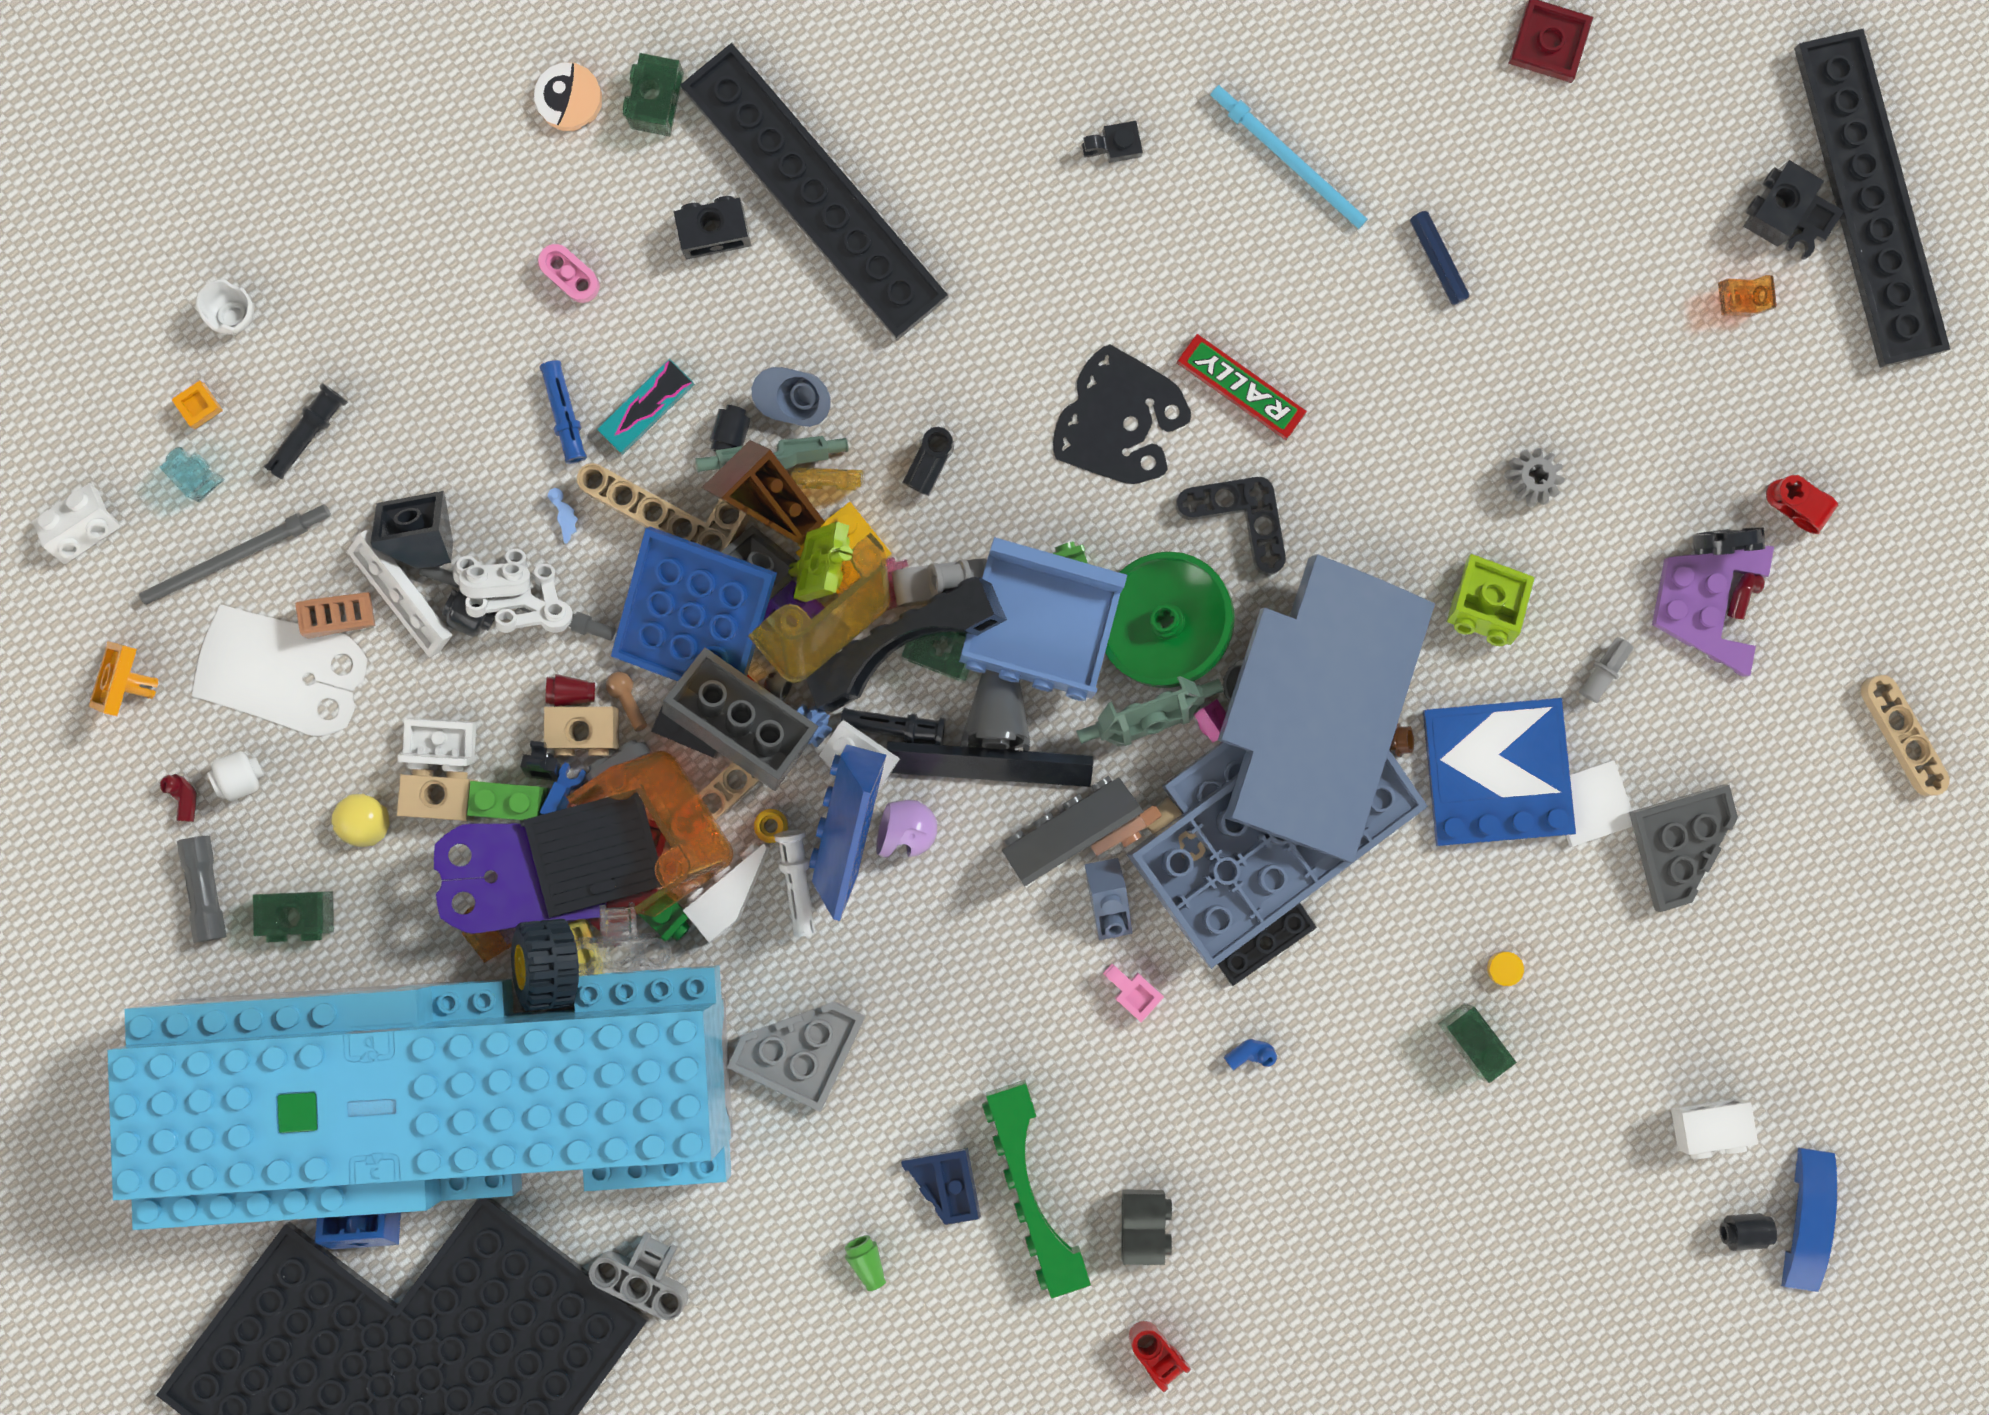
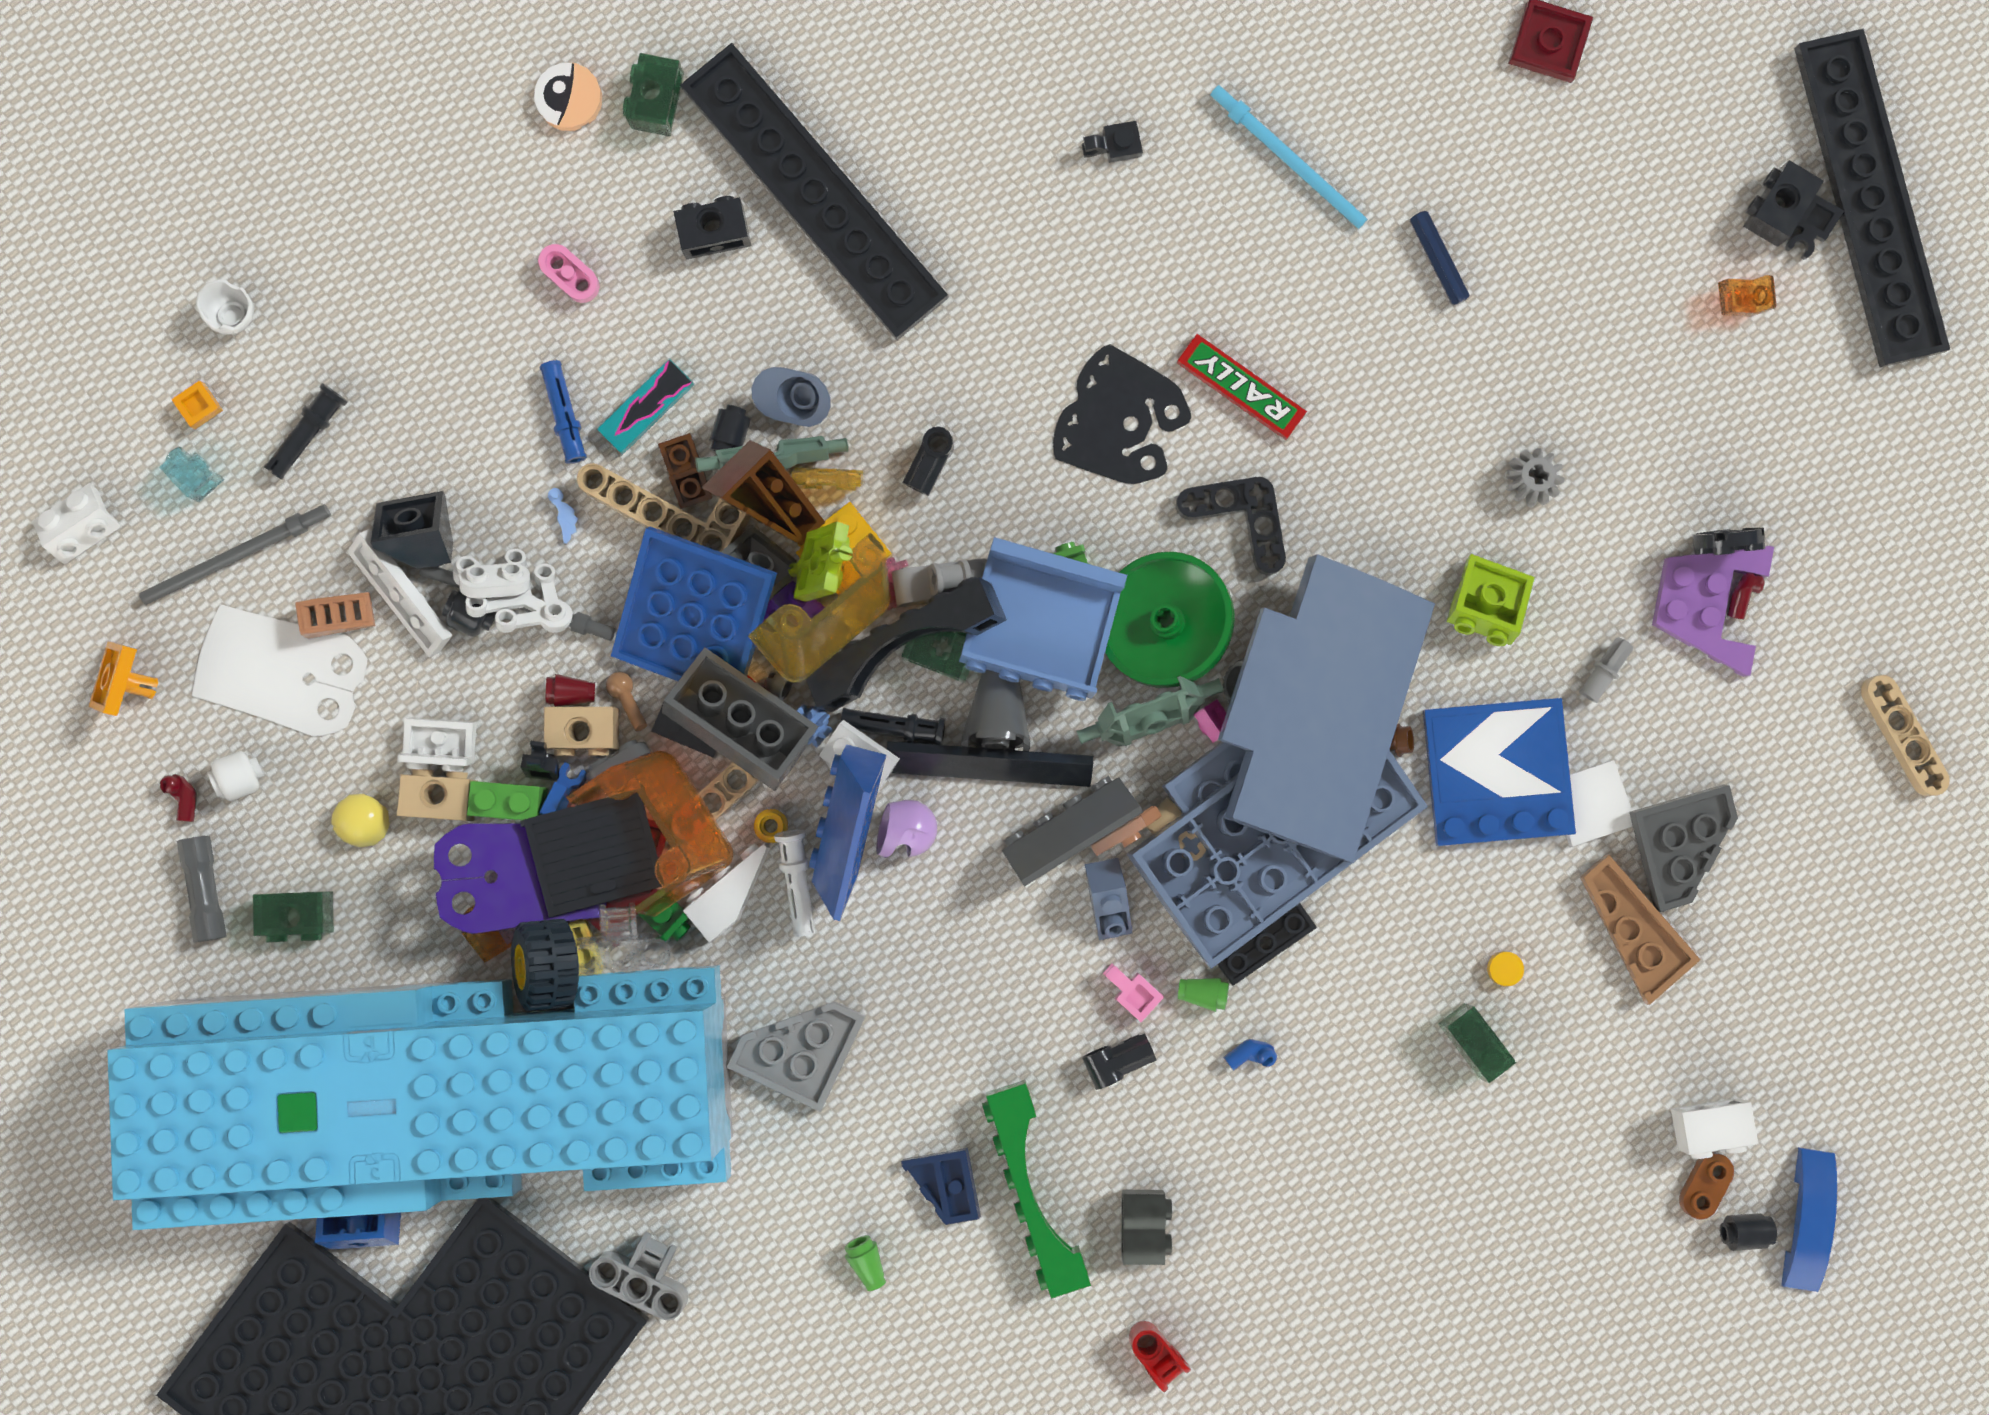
red piece [1766,475,1839,534] -> none
none -> reddish brown slope [658,433,713,509]
none -> black piece [1082,1032,1157,1090]
none -> bright green cone [1178,978,1229,1012]
none -> medium nougat wing [1580,855,1701,1005]
none -> dark orange plate [1679,1152,1734,1220]

